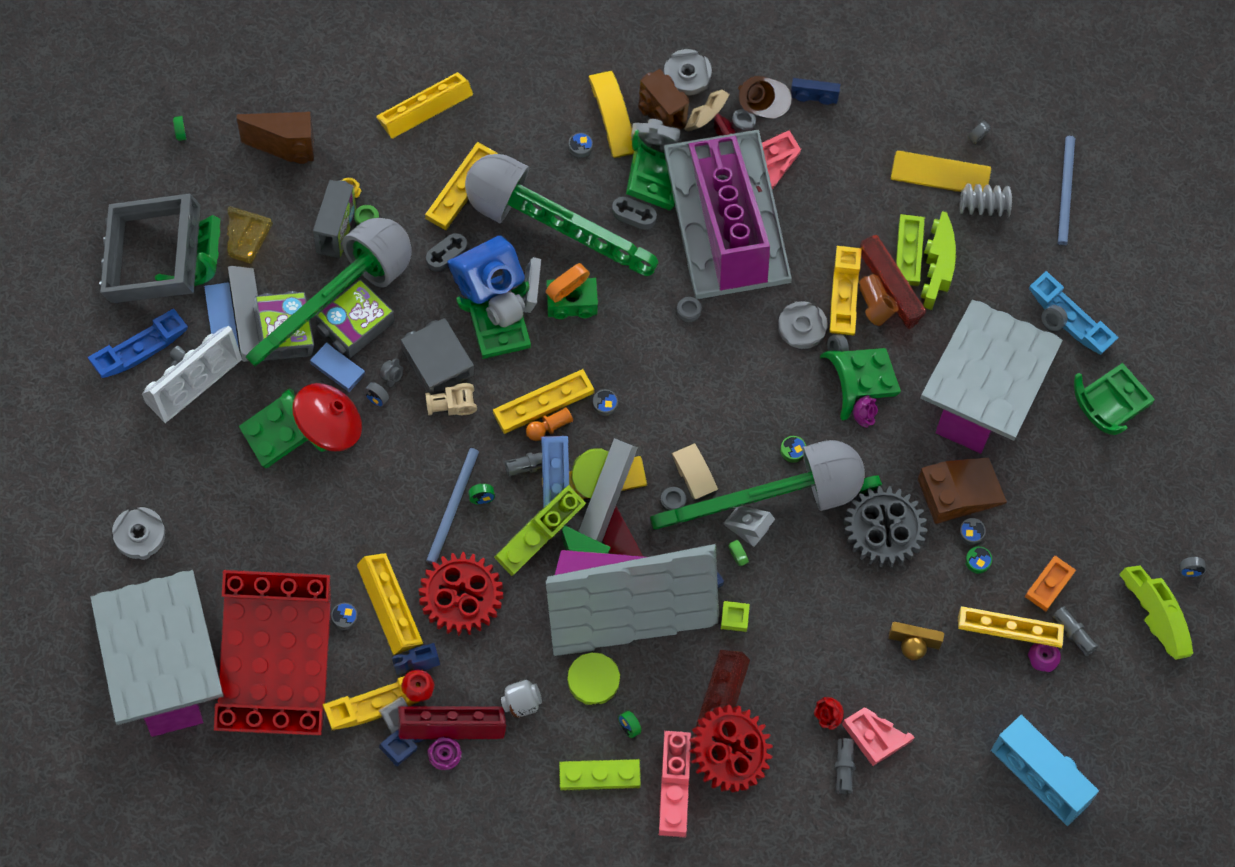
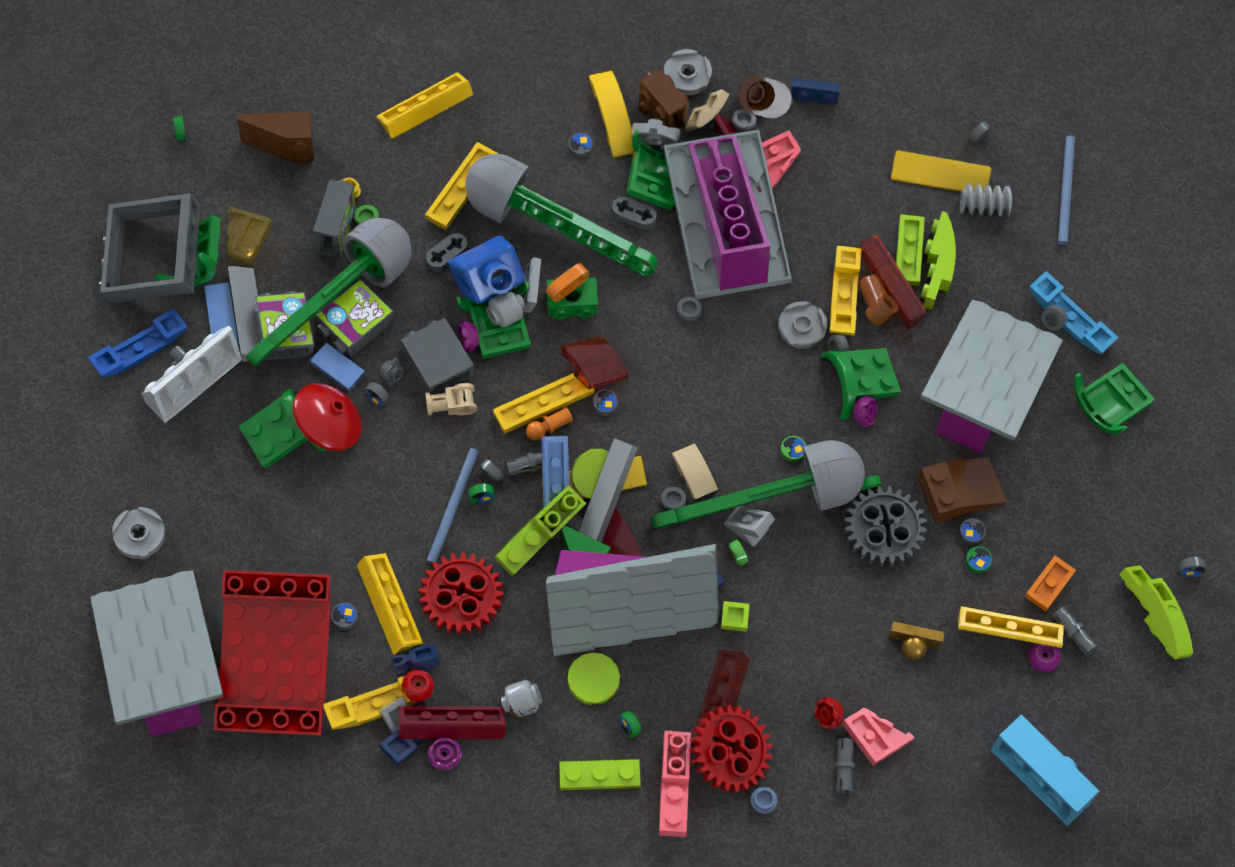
none -> magenta plate [457,321,479,352]
none -> dark grey tile [480,459,504,483]
none -> clear red slope [561,336,628,389]
none -> sand blue plate [751,787,777,814]

